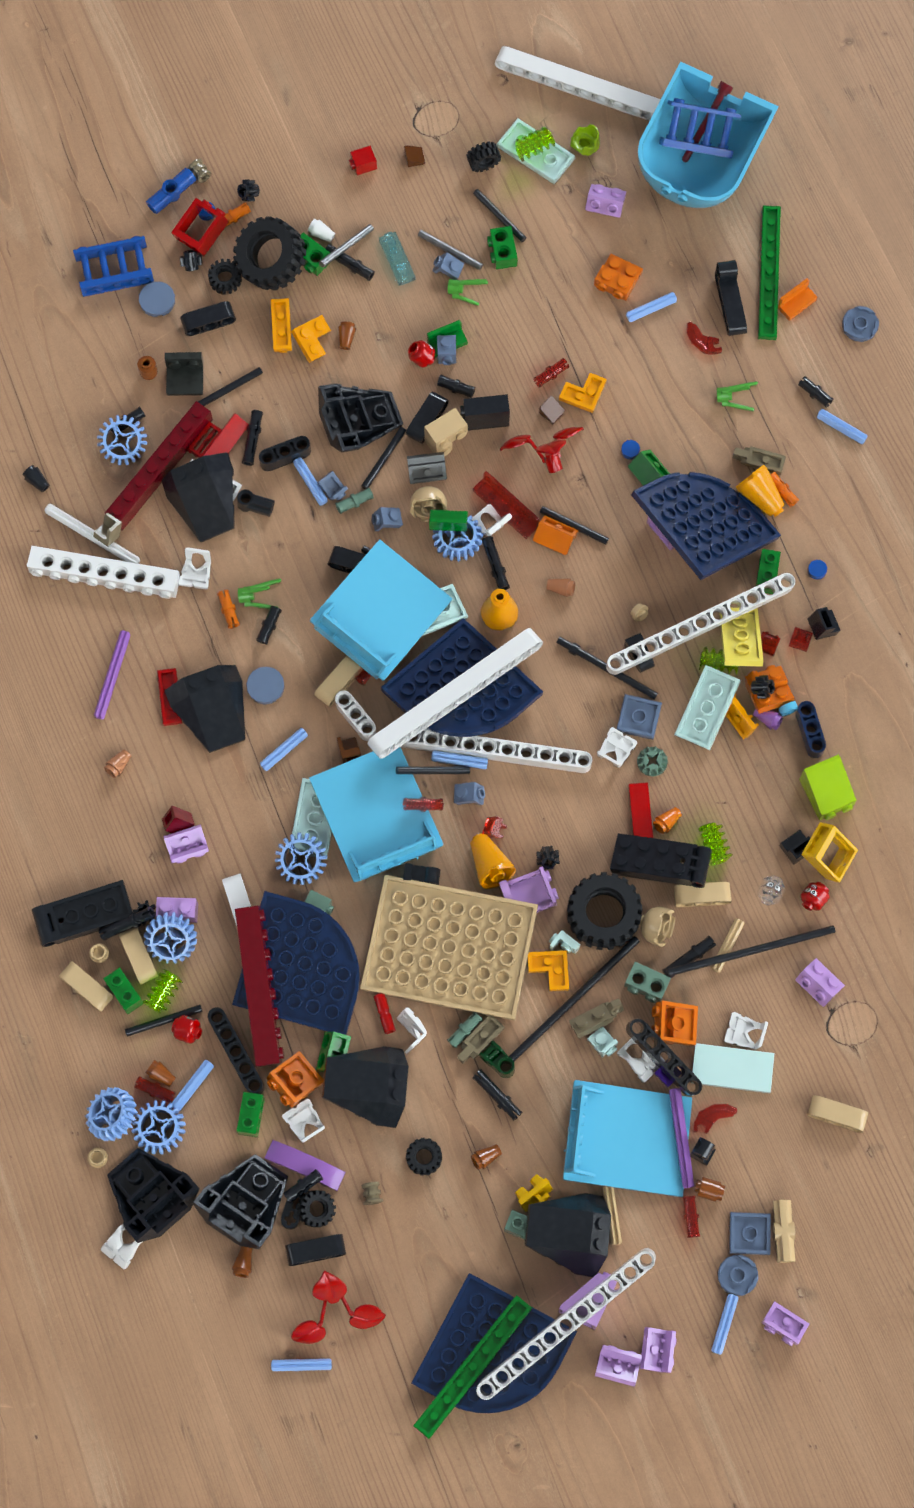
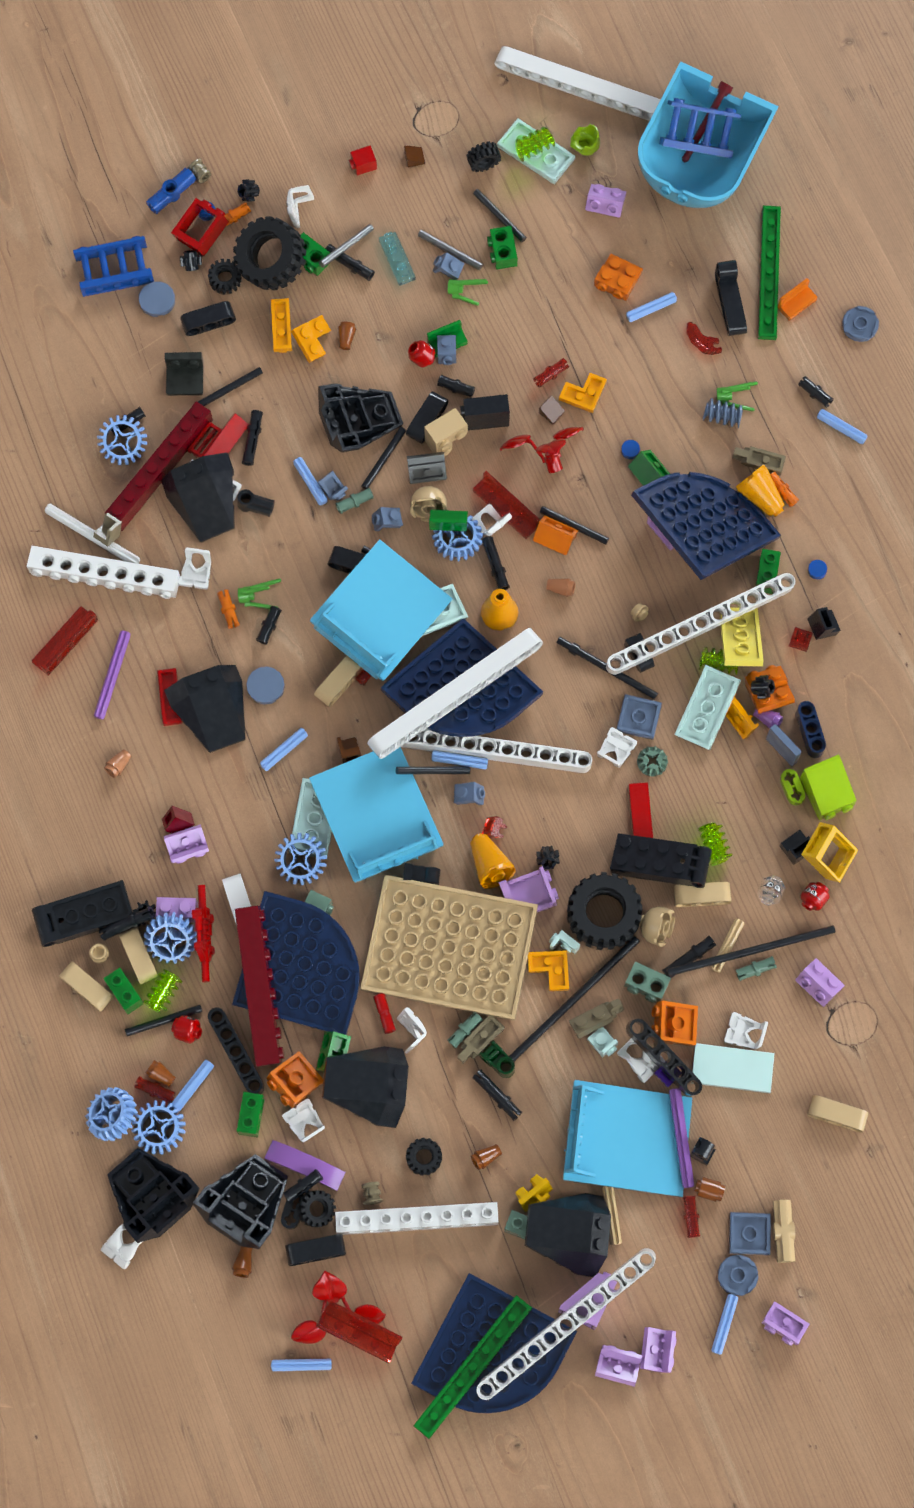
black cone [22,465,50,492] -> none
tan plate [88,1148,108,1168] -> none
dark orange brick [137,356,158,380] -> none
black beam [259,436,311,471] -> none
white cone [308,219,336,243] -> none
white beam [335,691,376,741] -> none
clear red pin [403,797,444,812] -> none
orange cone [653,807,682,834] -> none
clear red piece [693,1104,737,1134] -> none
clear red tile [761,631,781,656] -> none
medium azure tile [778,701,798,716] -> none
none -> clear red panel [32,606,98,676]
none -> red bar [192,885,215,983]
none -> white piece [286,185,314,228]
none -> clear red panel [316,1301,403,1363]
none -> white brick [335,1202,499,1235]
none -> sand blue piece [703,398,743,428]
none -> sand green pin [735,956,777,981]
none -> sand blue tile [766,724,801,767]
none -> lime beam [780,769,805,806]

